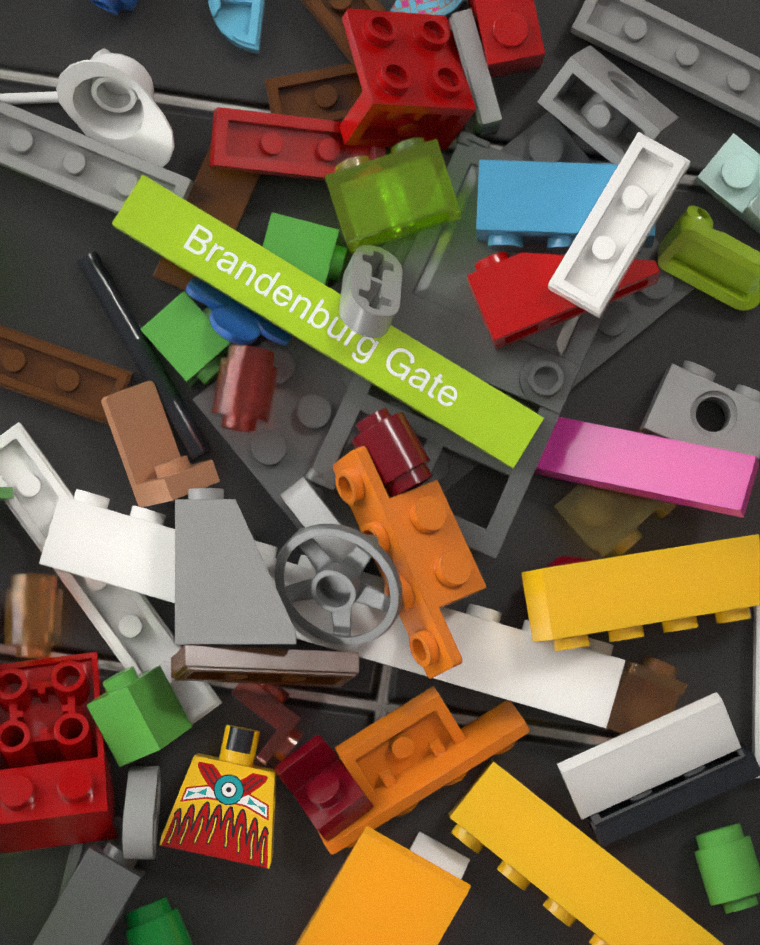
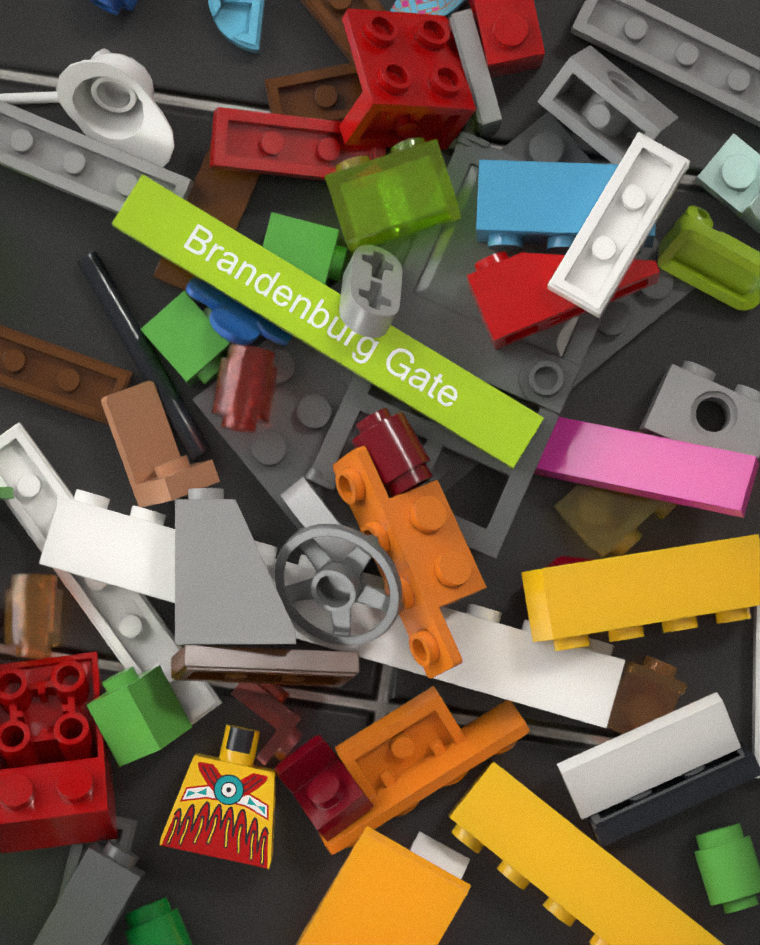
light grey beam [123,765,161,860] -> none

